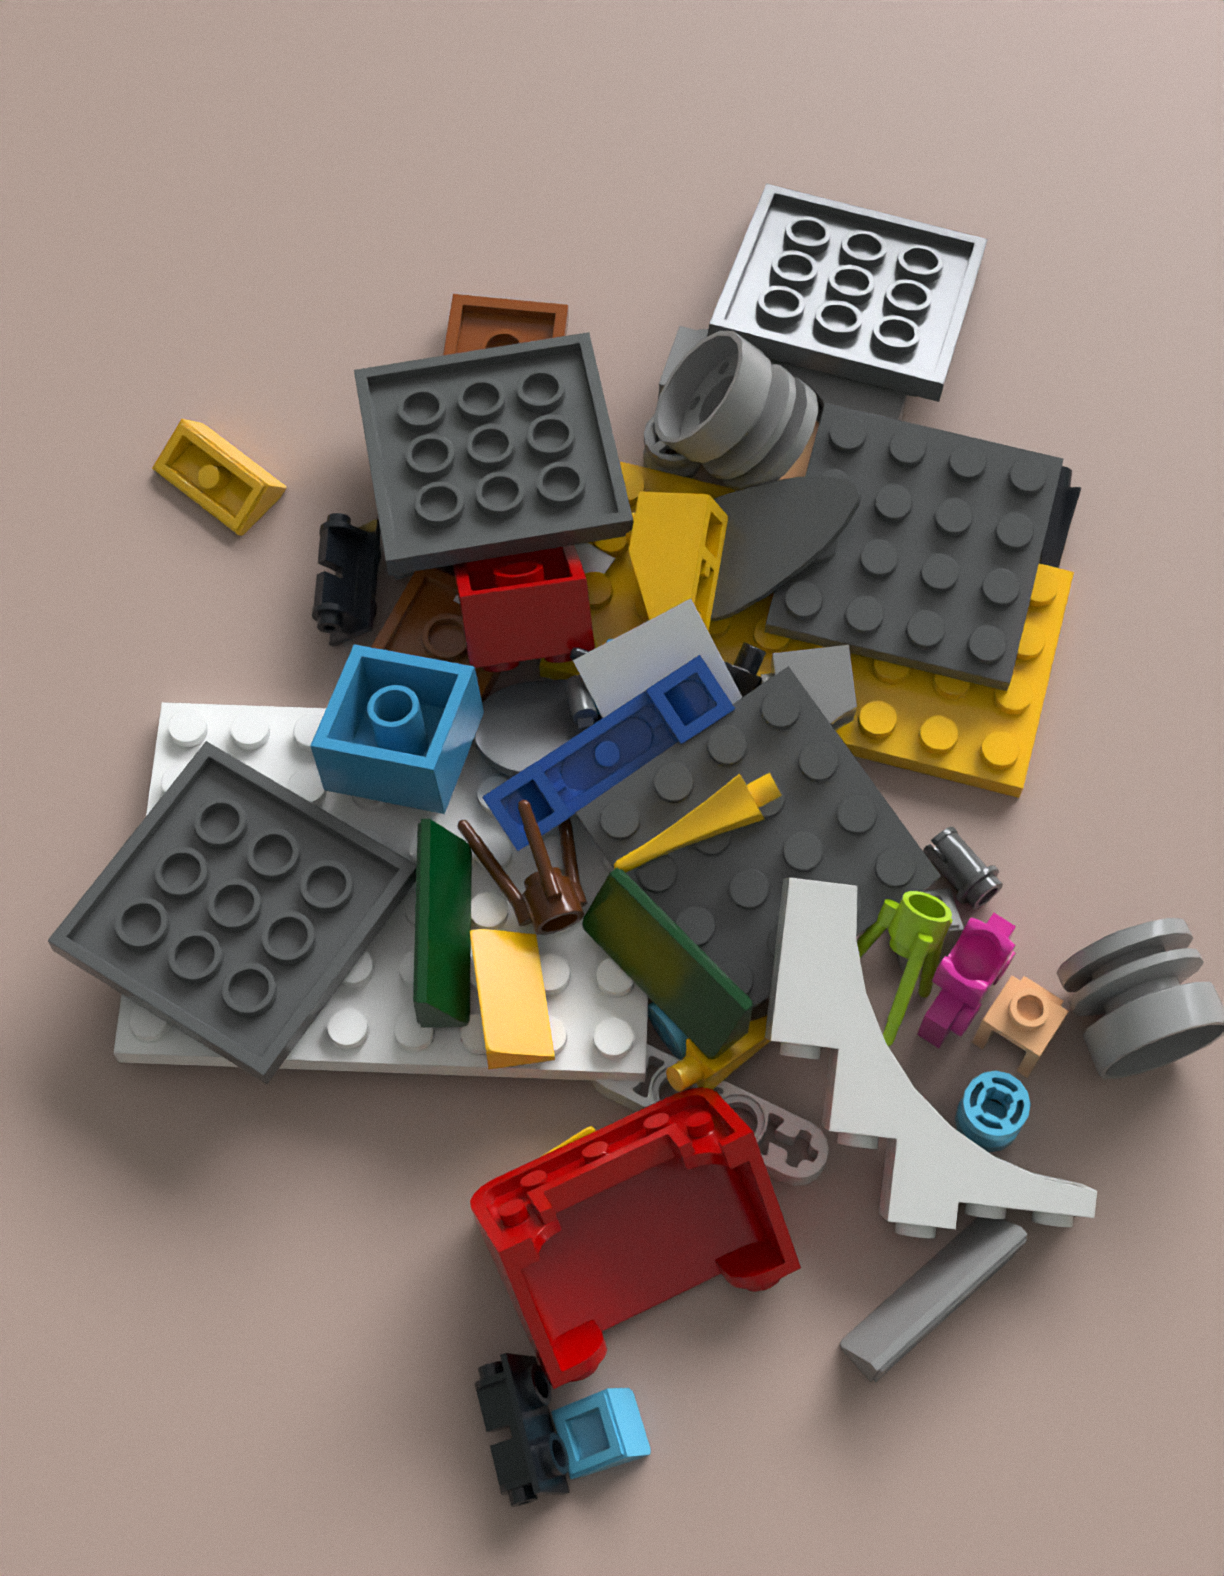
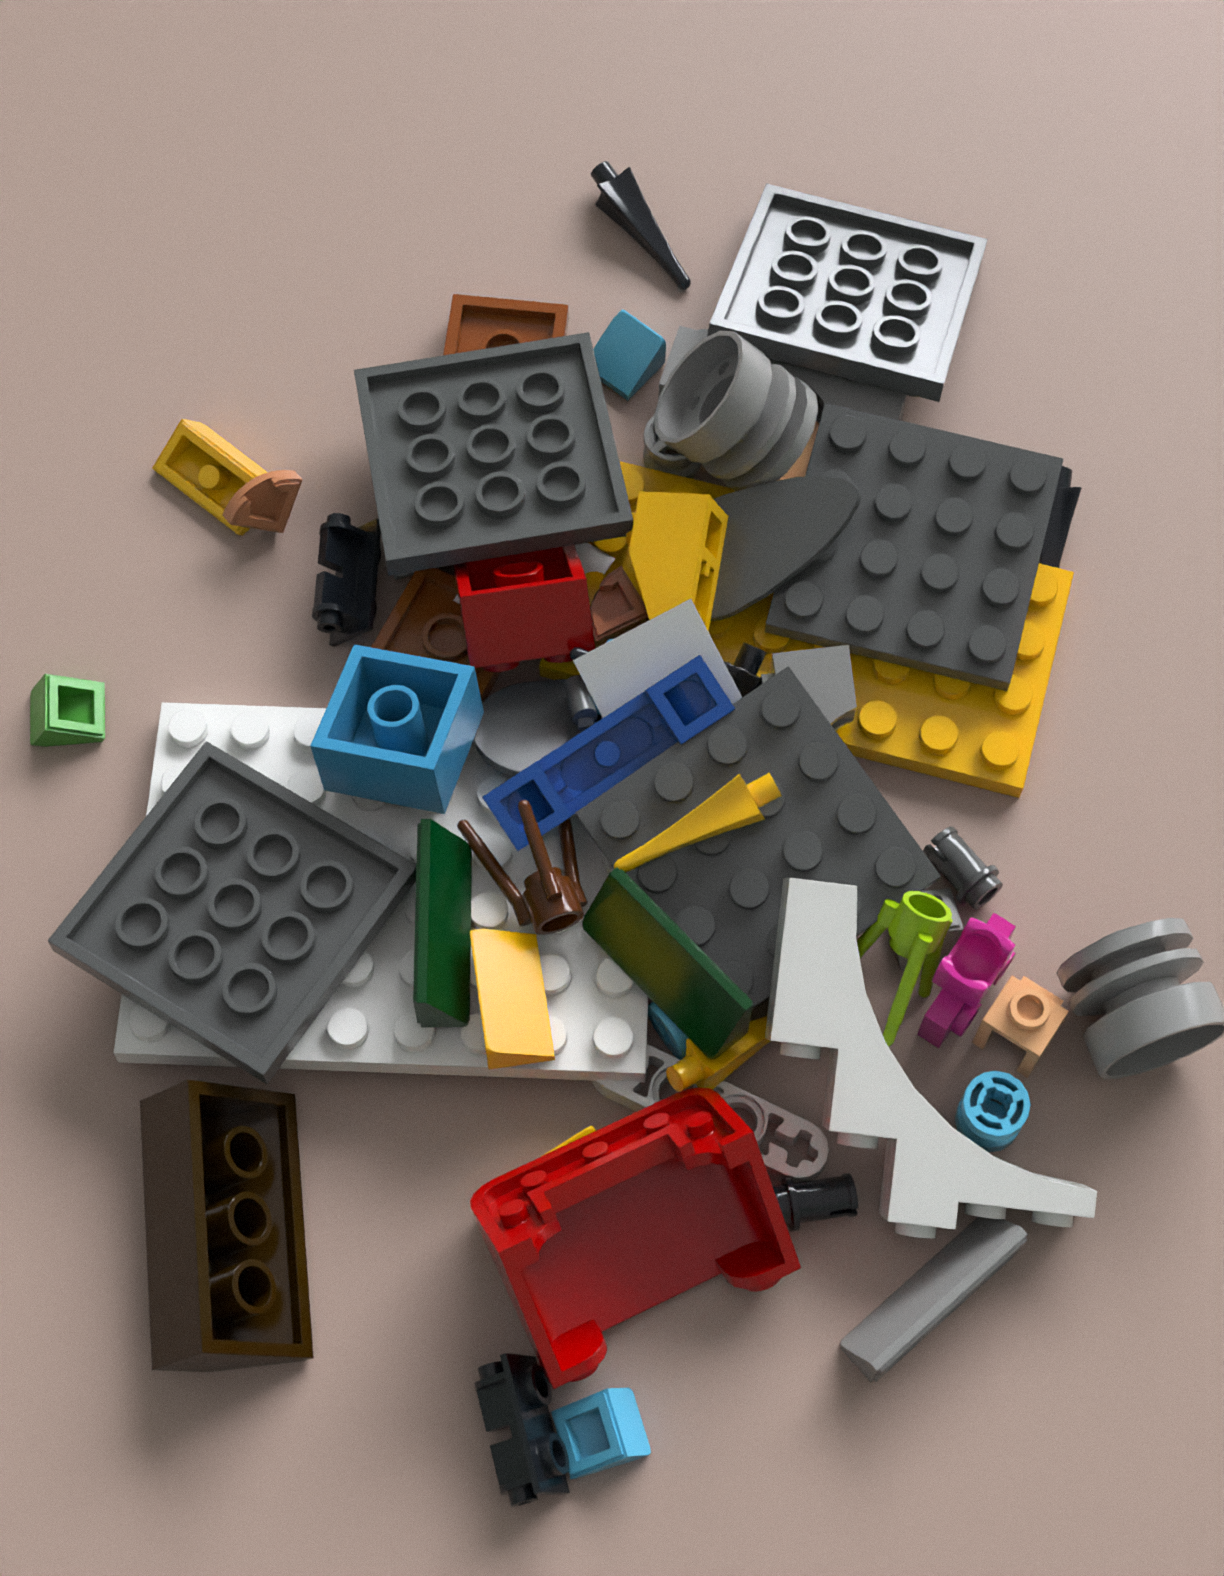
none -> bright green slope [30,673,105,747]
none -> dark brown slope [140,1079,314,1372]
none -> nougat tile [223,470,303,533]
none -> black piece [590,161,691,290]
none -> nougat tile [590,566,649,649]
none -> medium azure slope [593,309,666,401]
none -> black pin [773,1173,858,1232]

